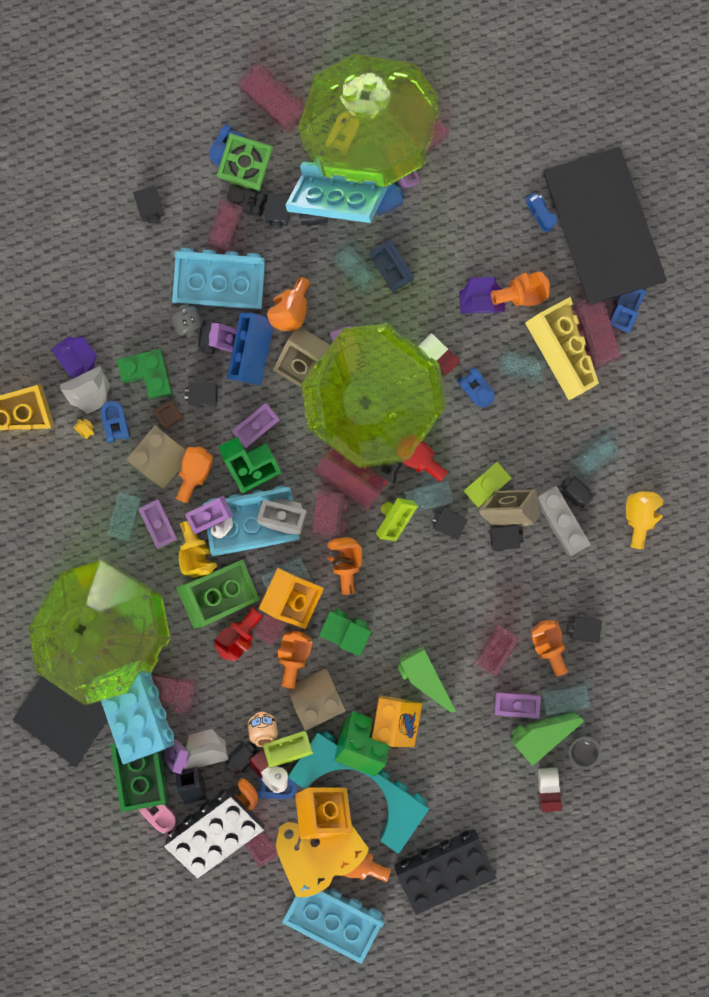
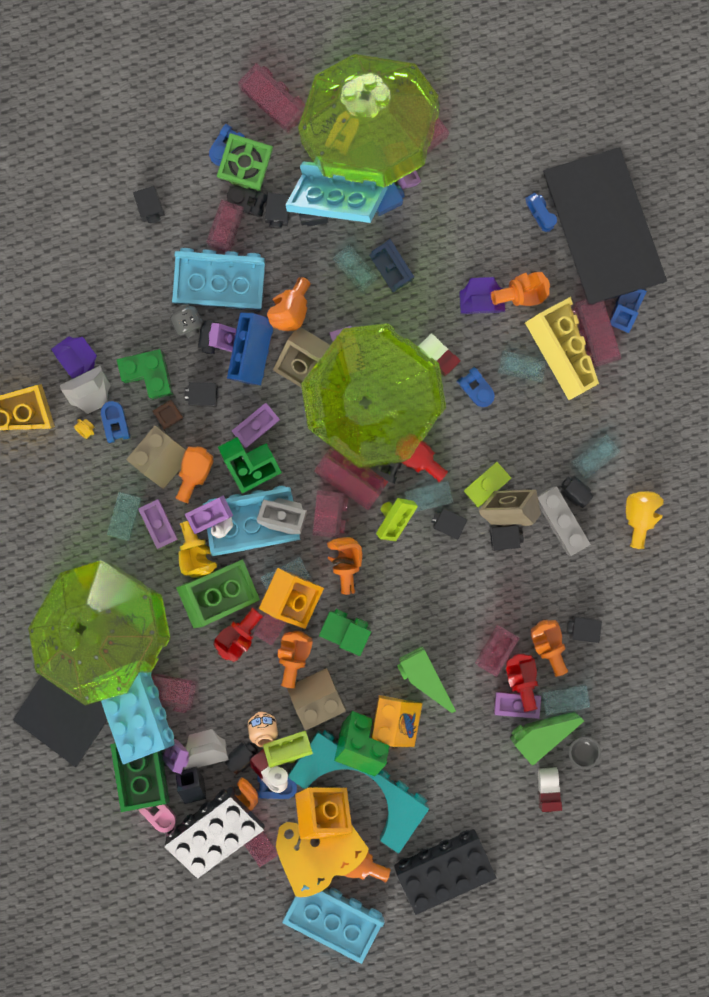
none -> red piece [506,654,539,712]

